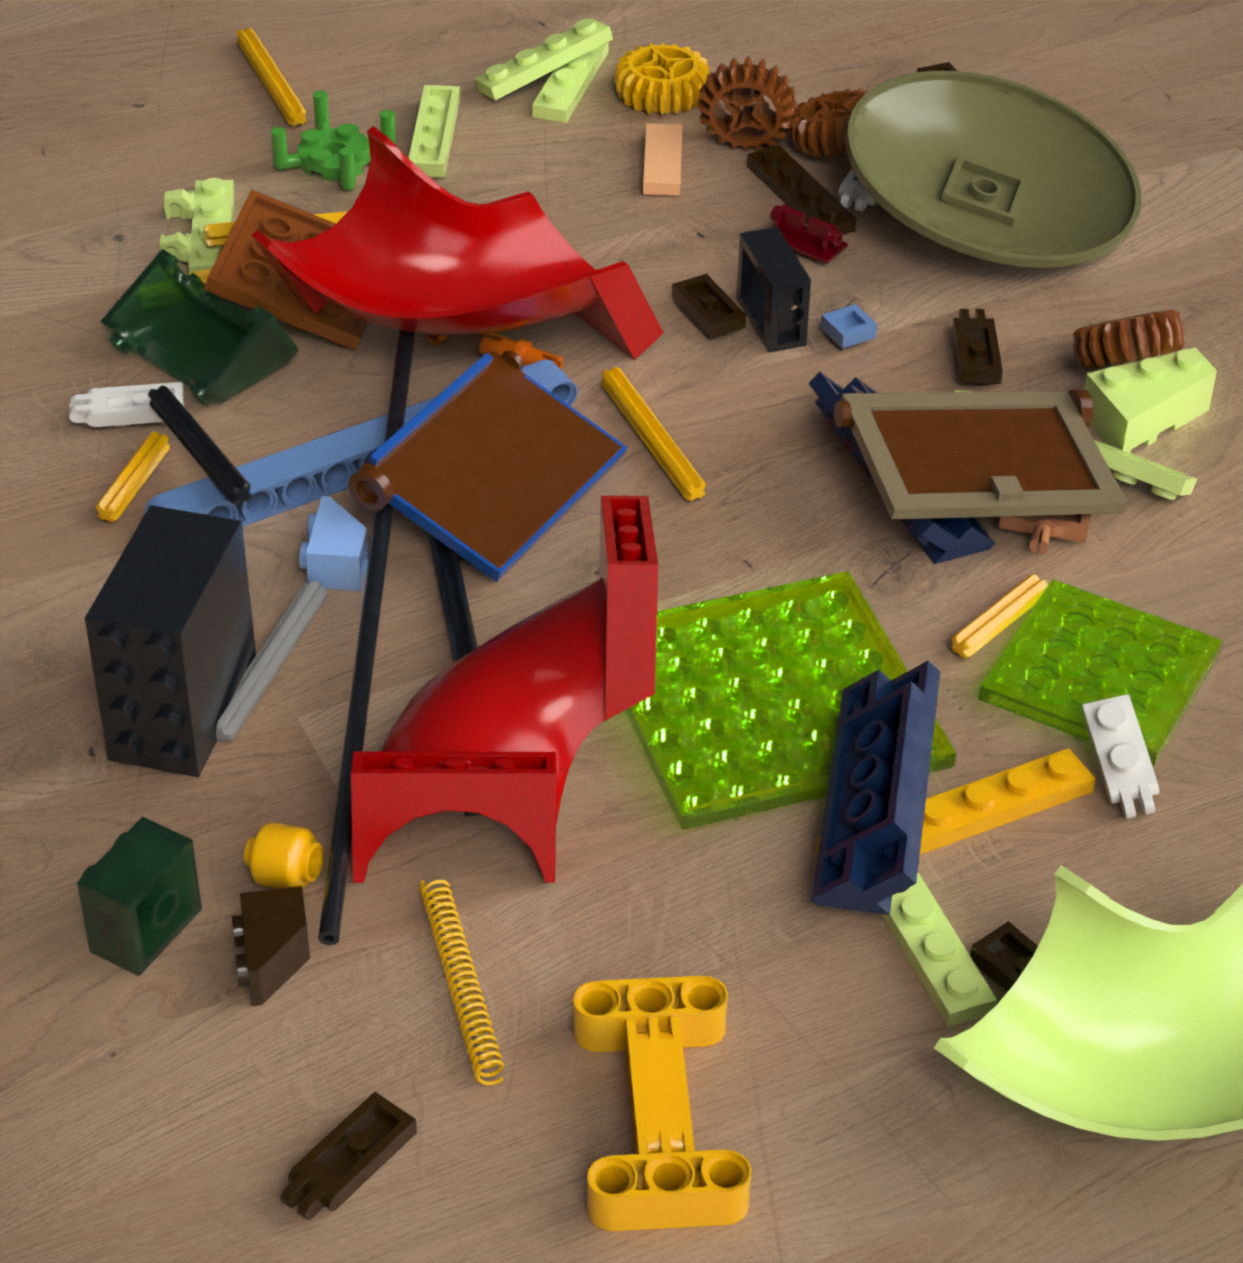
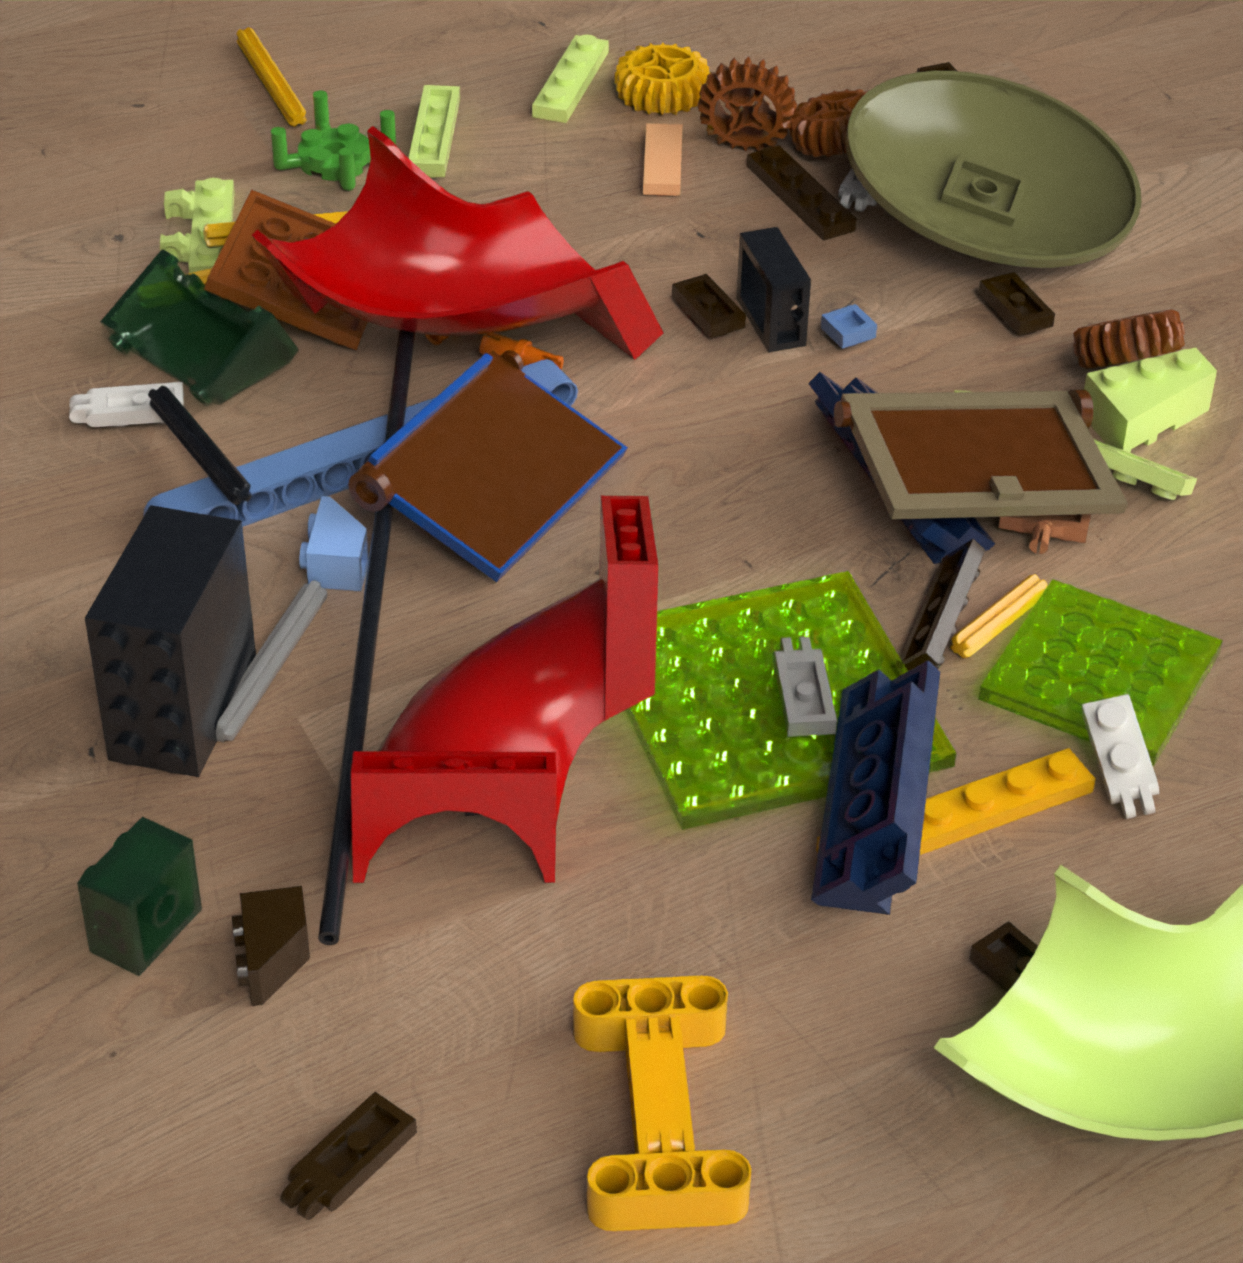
yellow axle [95,431,170,523] -> none
yellow head [244,822,323,890] -> none
yellow piece [419,880,504,1085] -> none
black axle [429,533,478,662] -> none
yellowish green plate [475,18,613,101] -> none
yellow axle [601,367,706,502] -> none
dark red hinge [770,204,848,264] -> none
yellowish green plate [880,873,997,1027] -> none
dark brown hinge [952,308,1003,385] -> none
none -> light grey hinge [773,636,837,737]
none -> dark brown plate [894,539,985,676]
none -> dark brown plate [979,272,1055,336]

